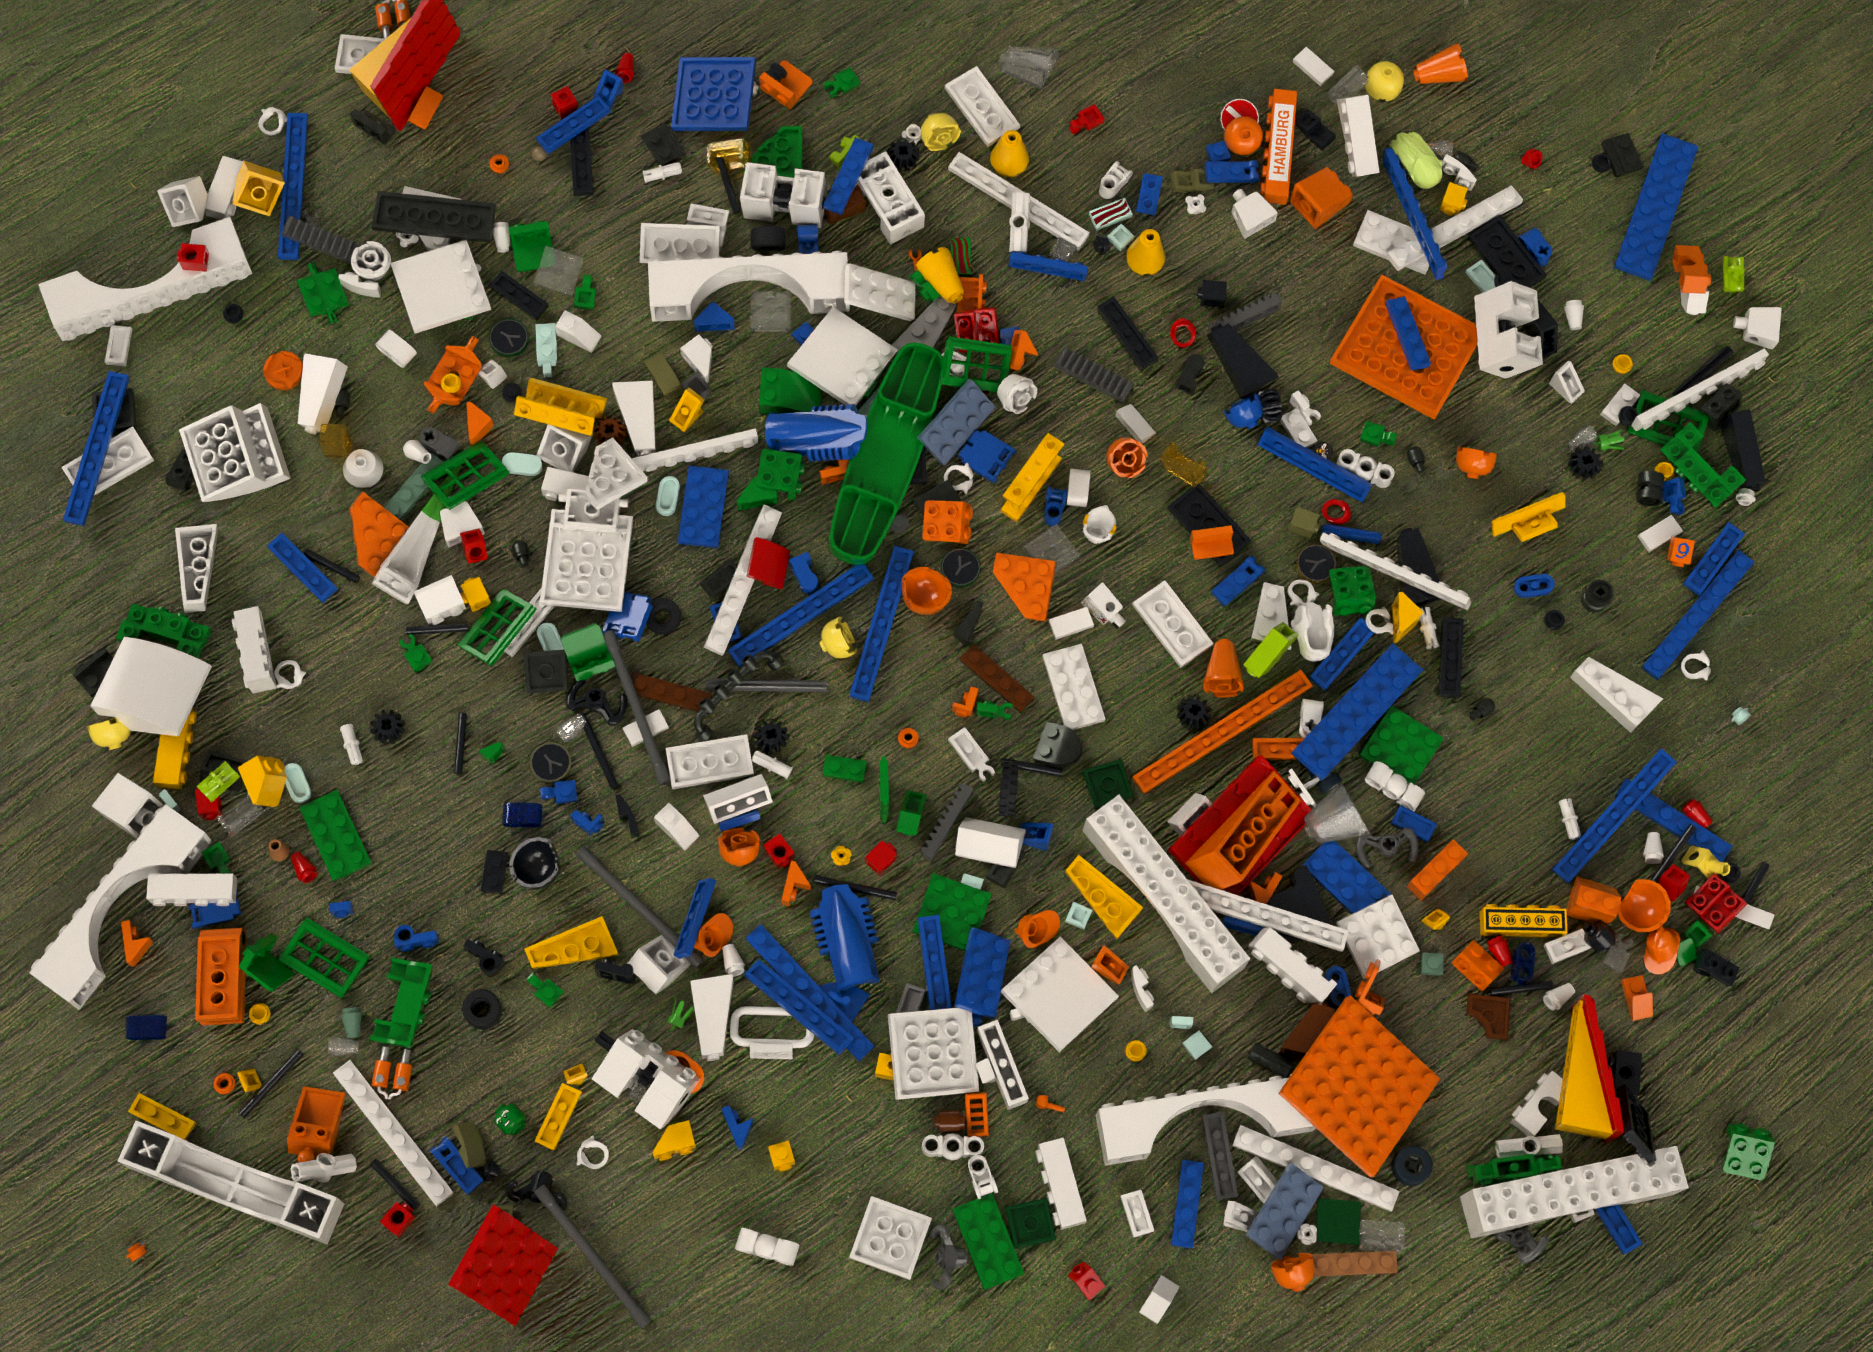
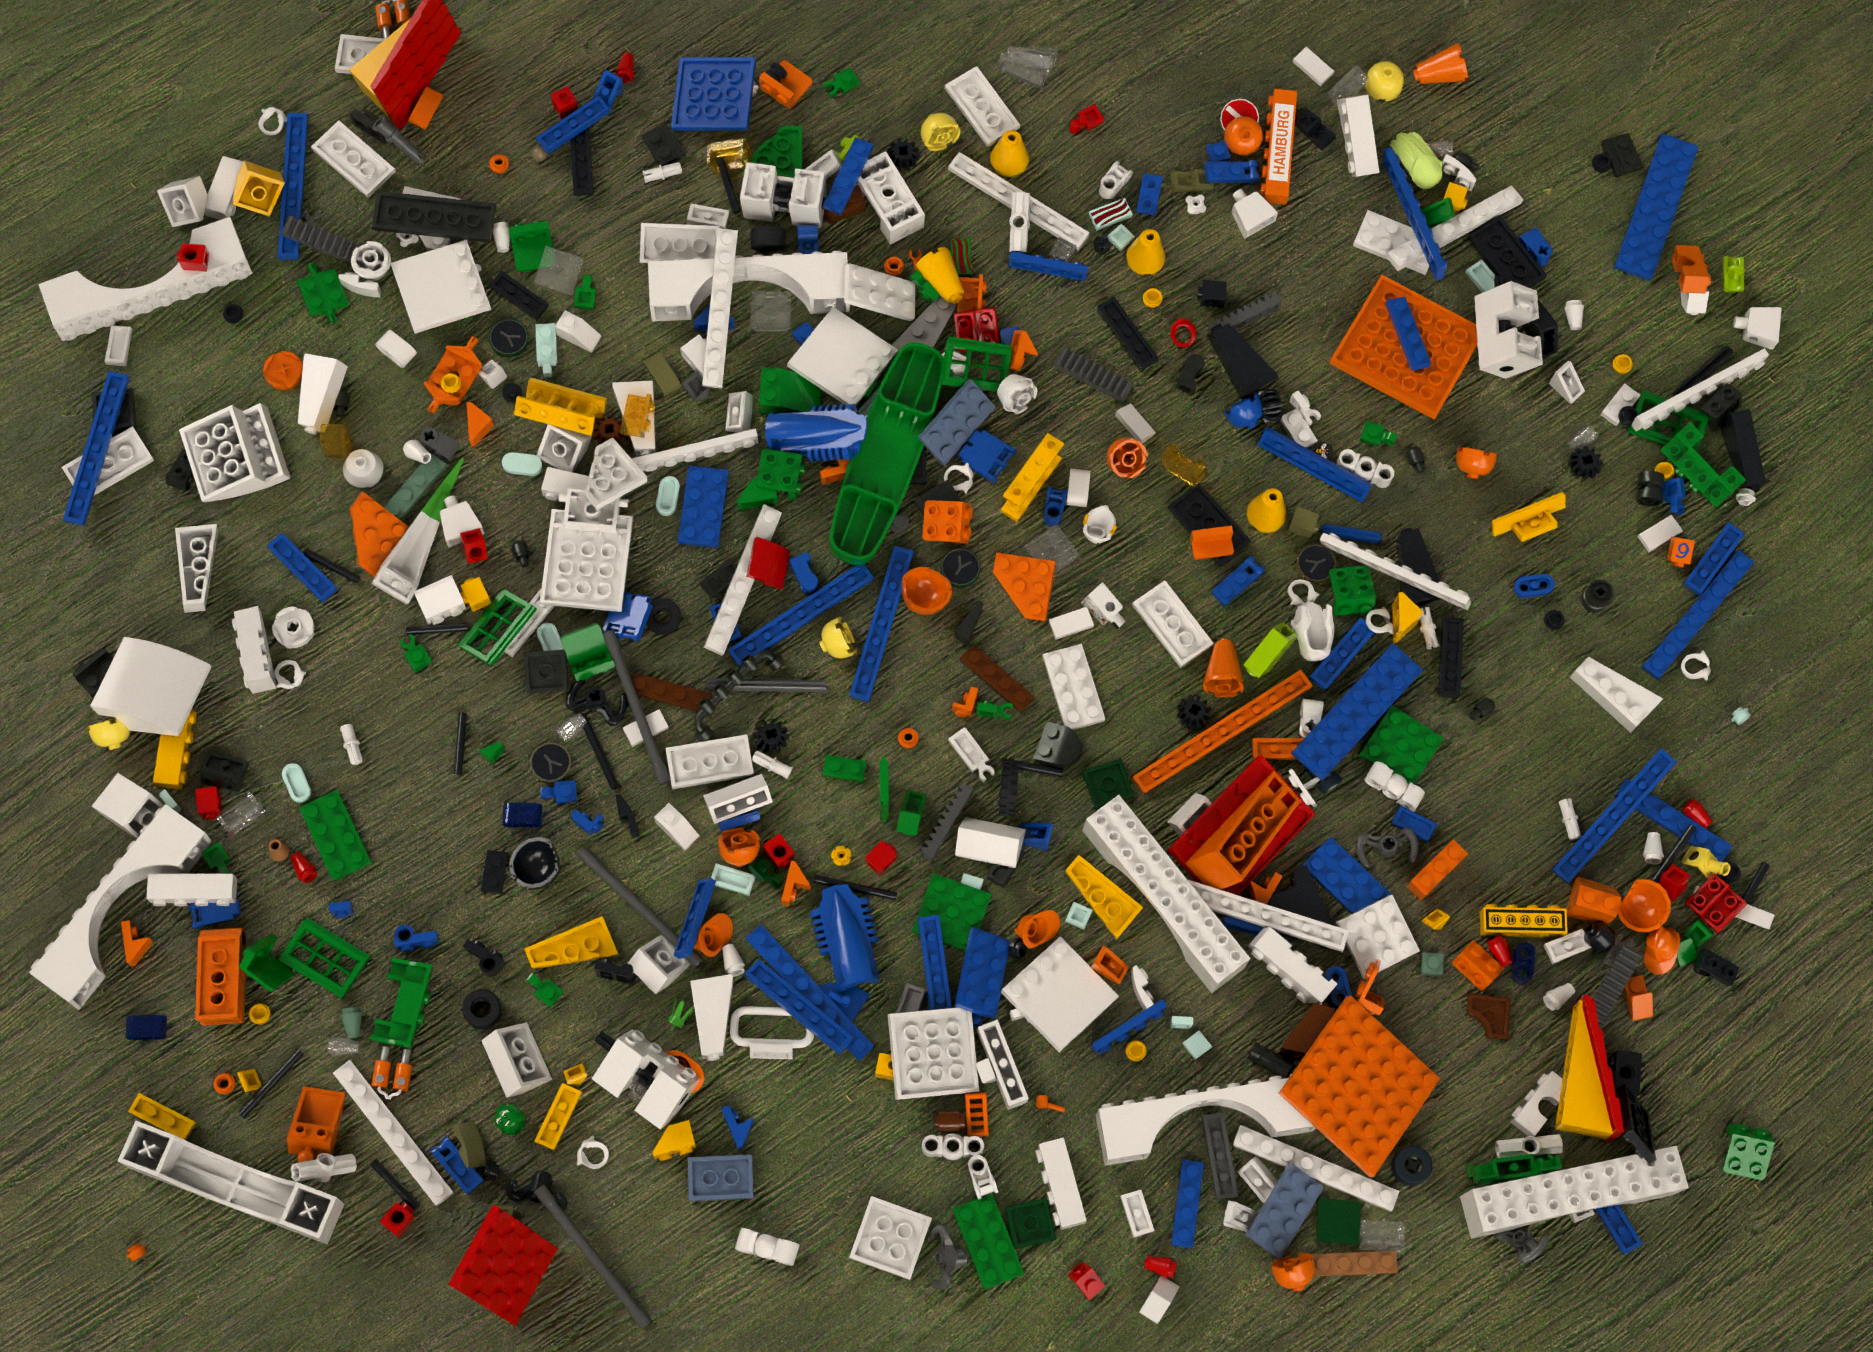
green bracket [116,603,212,659] -> none
lime hips [197,761,240,803] -> none
yellow slope [238,755,287,807] -> none
black gear [370,710,405,745] -> none
green piece [421,441,509,510] -> none
yellow slope [669,388,705,432] -> none
yellow brick [768,1140,795,1172] -> none
white plate [902,124,922,145] -> none
white wing [1251,582,1291,650] -> none
orange slope [1290,167,1353,229] -> none
white plate [1297,1223,1317,1245] -> none
clear slope [1304,783,1370,843] -> none
red piece [1322,499,1351,525] -> none
black bar [1489,981,1553,996] -> none
red tile [1521,148,1543,169] -> none
bright green piece [1593,429,1625,451] -> none
none -> white plate [272,607,315,649]
none -> white plate [311,121,396,198]
none -> dark grey pin [373,115,426,166]
none -> white slope [481,1022,552,1098]
none -> clear yellow bracket [620,394,655,438]
none -> sand blue plate [688,1155,754,1201]
none -> white plate [702,228,738,389]
none -> light aqua tile [711,863,756,896]
none -> white slope [725,391,753,432]
none -> dark green plate [747,854,785,890]
none -> white tile [804,149,842,179]
none -> orange plate [884,257,904,276]
none -> black plate [1009,938,1027,959]
none -> blue plate [1090,999,1167,1054]
none -> yellow plate [1143,288,1163,308]
none -> red cone [1144,1256,1177,1279]
none -> yellow cone [1247,488,1287,533]
none -> green tile [1420,197,1455,228]
none -> dark grey gear [1592,943,1643,1027]

